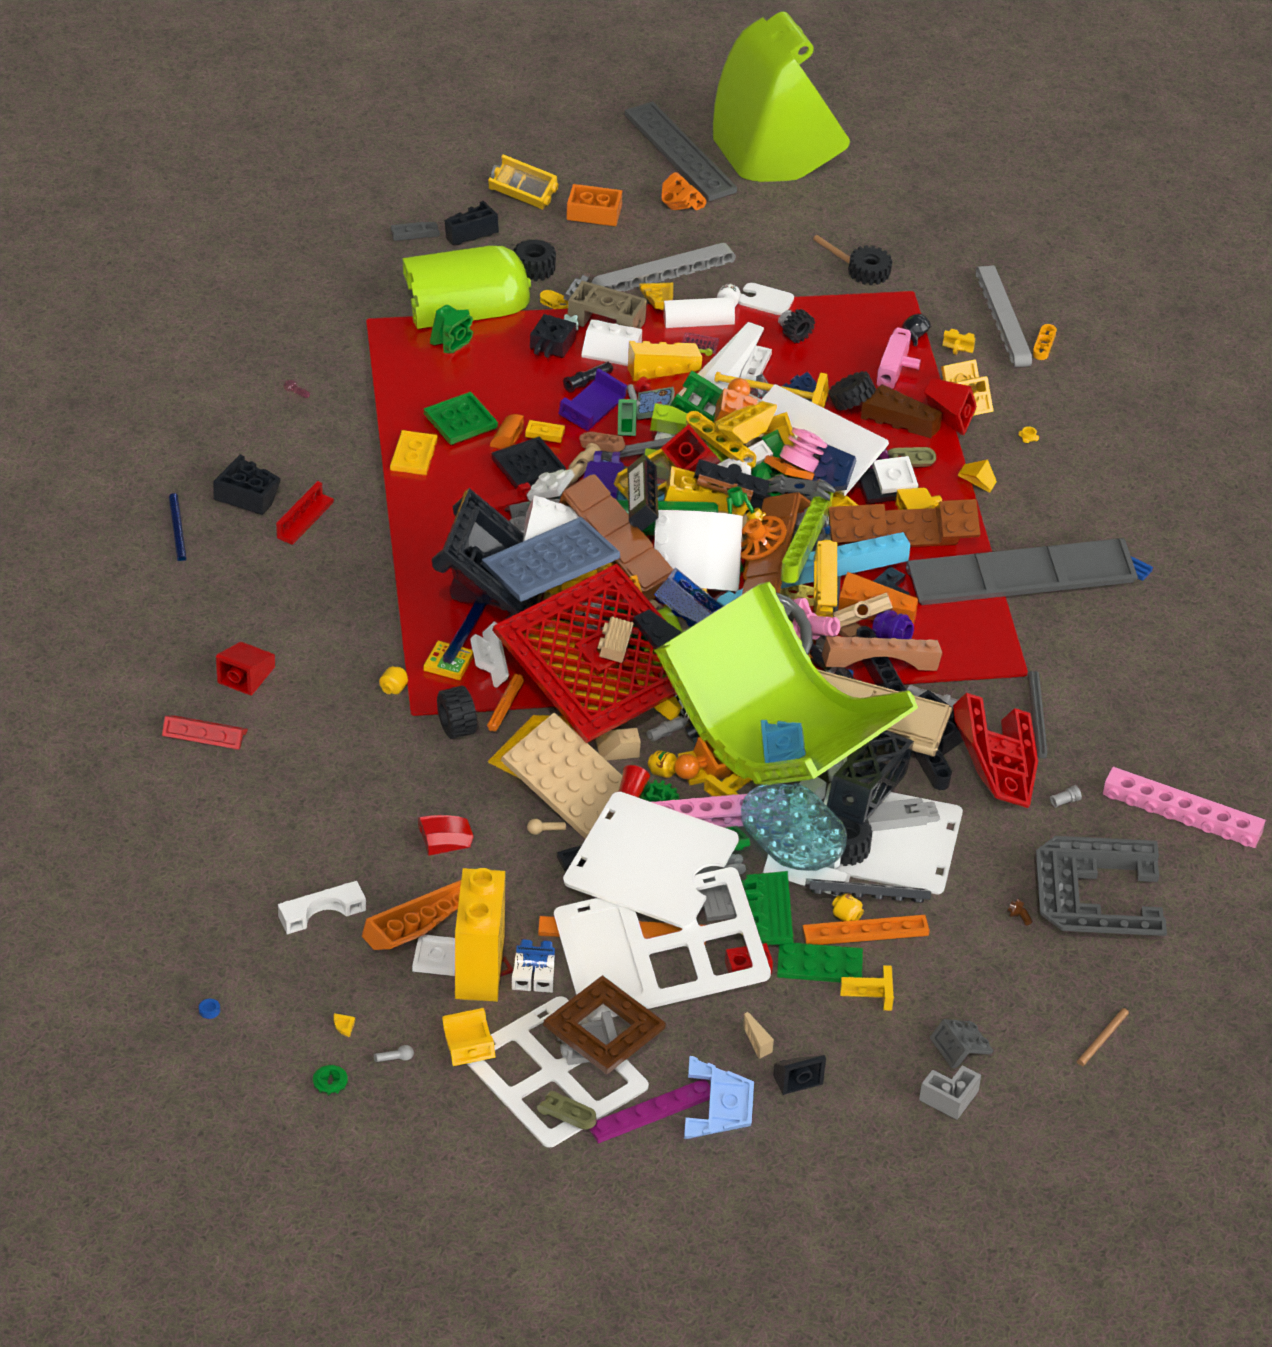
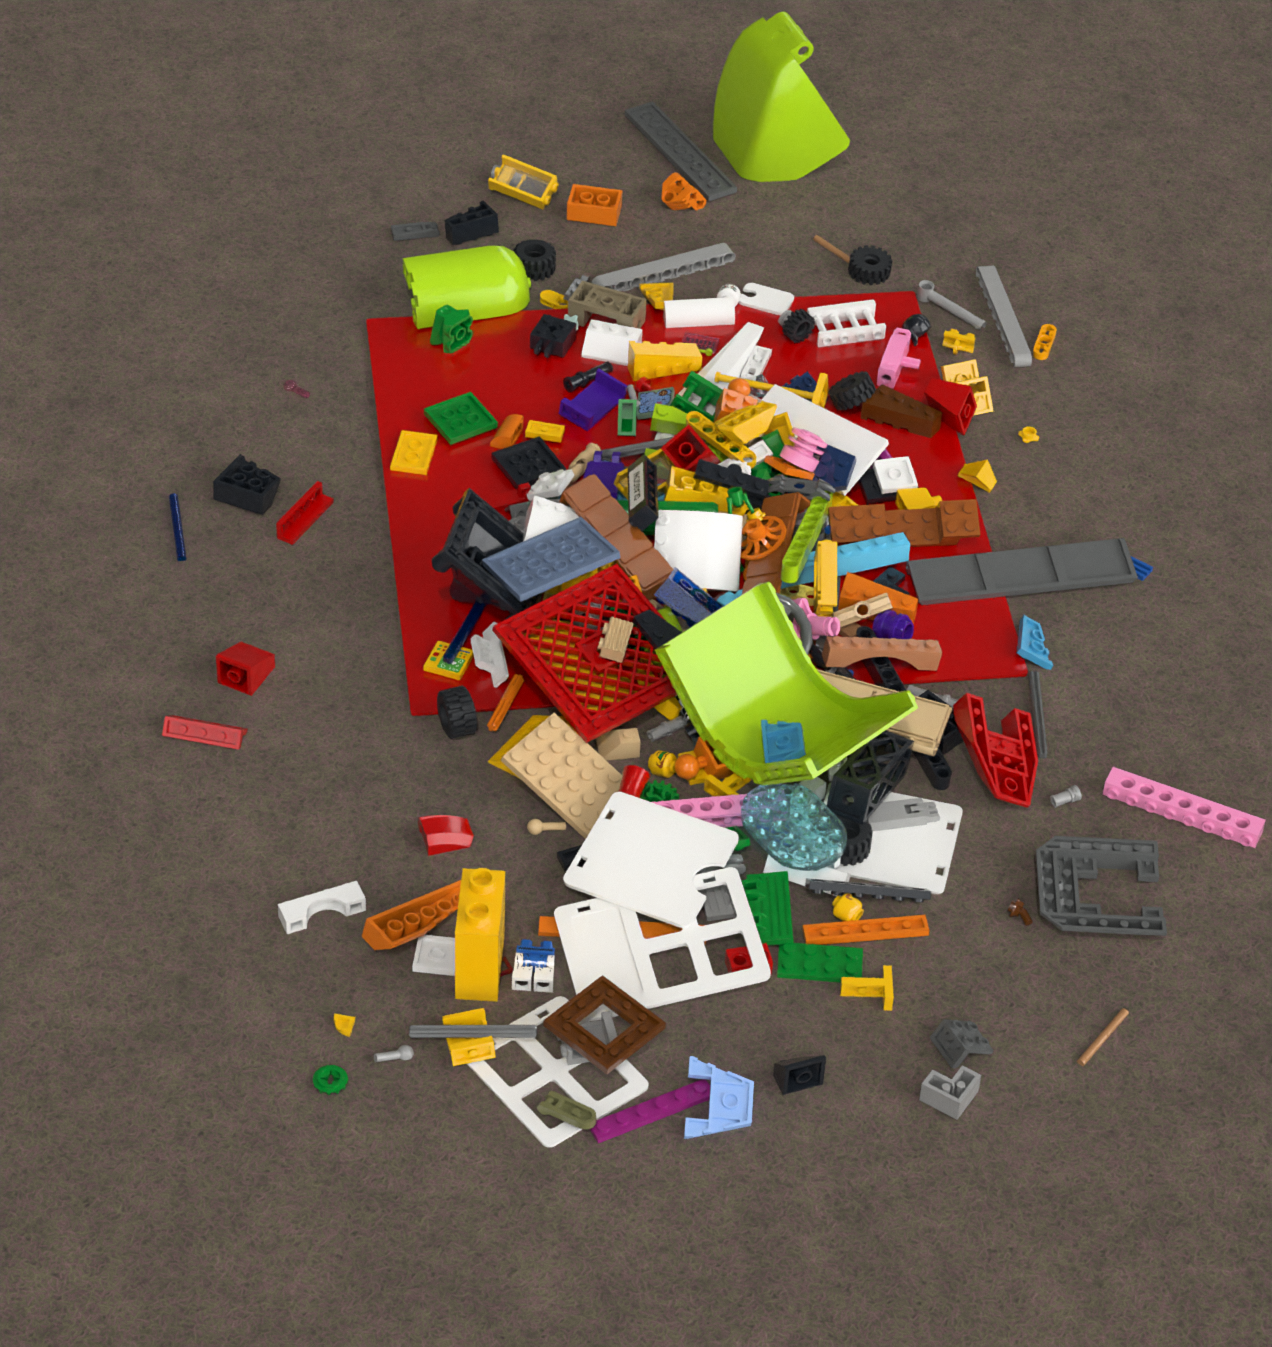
blue tile [199,999,220,1019] -> none
yellow head [379,666,408,694] -> none
nougat beam [579,432,625,452] -> none
dark orange pin [696,474,753,501] -> none
tan slope [743,1012,774,1059] -> none
olive plate [887,447,936,467] -> none
none -> dark grey axle [409,1025,537,1038]
none -> white fence [807,300,886,347]
none -> light grey piece [917,280,987,331]
none -> dark azure wing [1017,615,1053,670]

